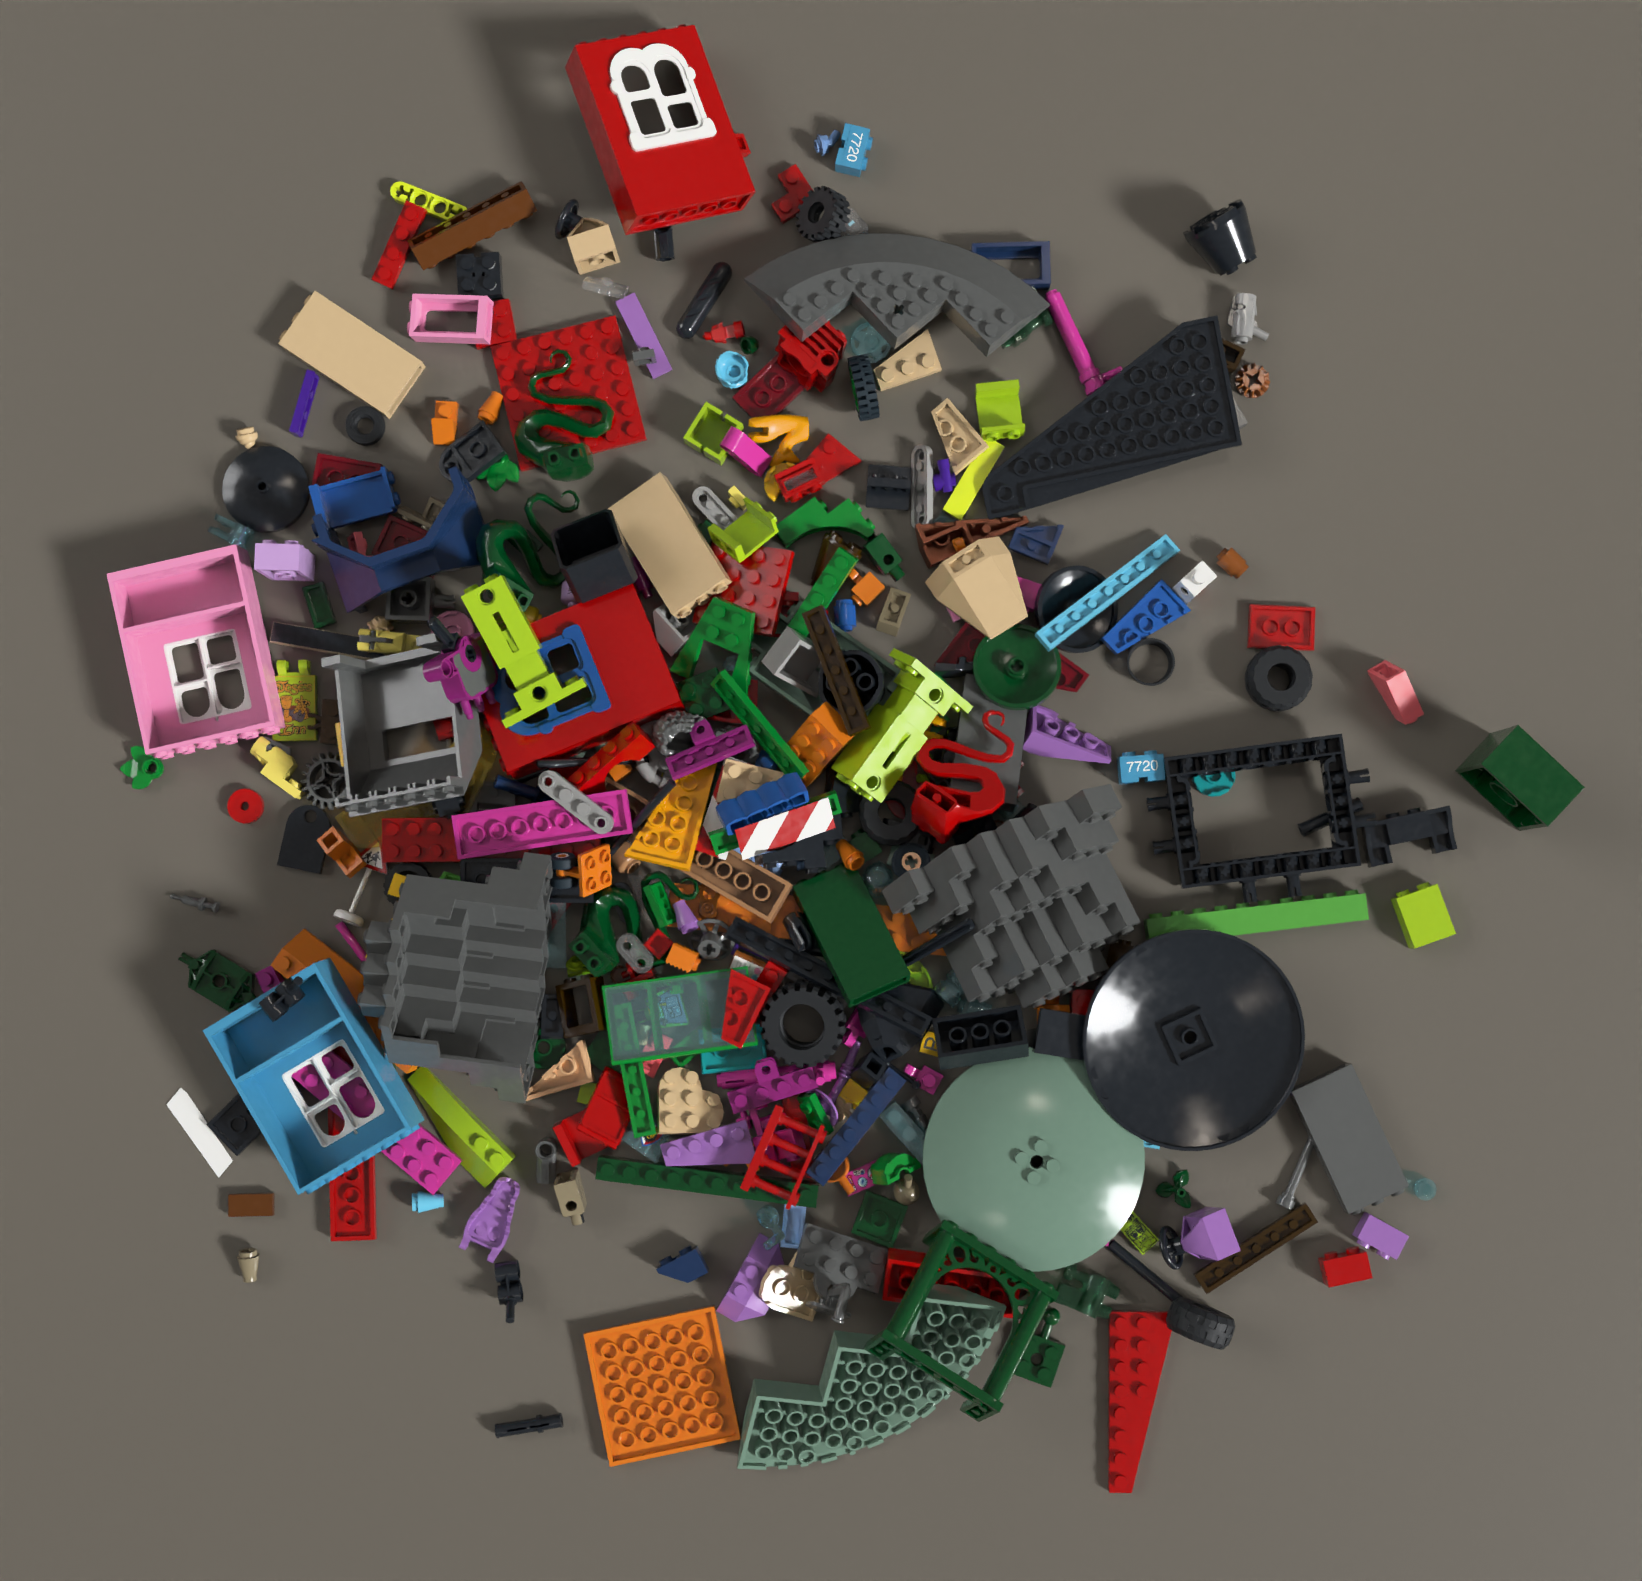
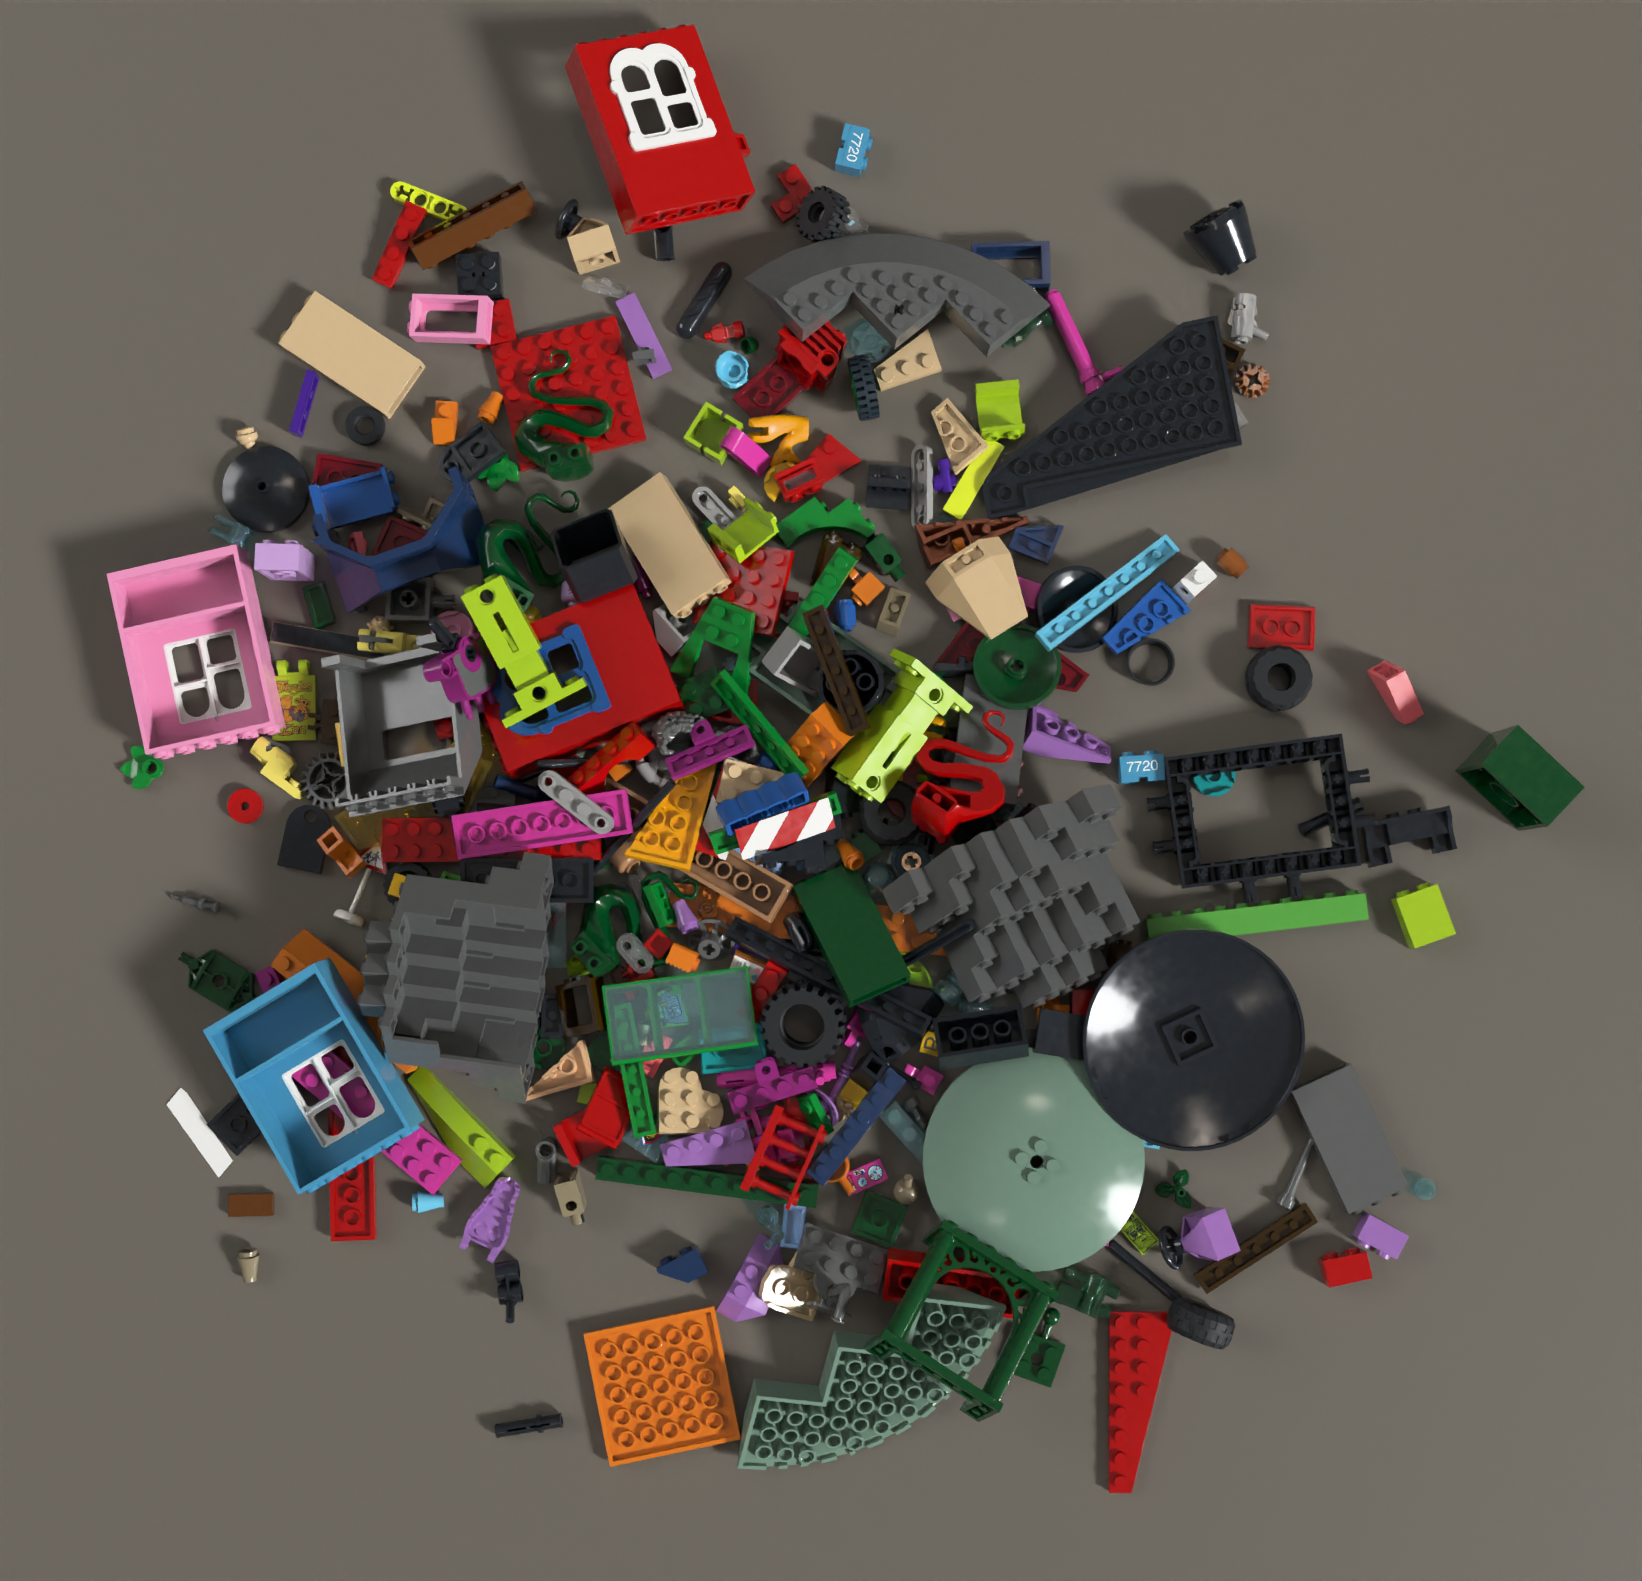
black beam [258,976,306,1022] -> none
dark pink bar [335,921,366,962] -> none
orange plate [550,843,612,897] -> none
red wing [721,969,771,1048] -> none
medium blue plate [814,130,840,156] -> none
green cylinder [870,1153,922,1185] -> none

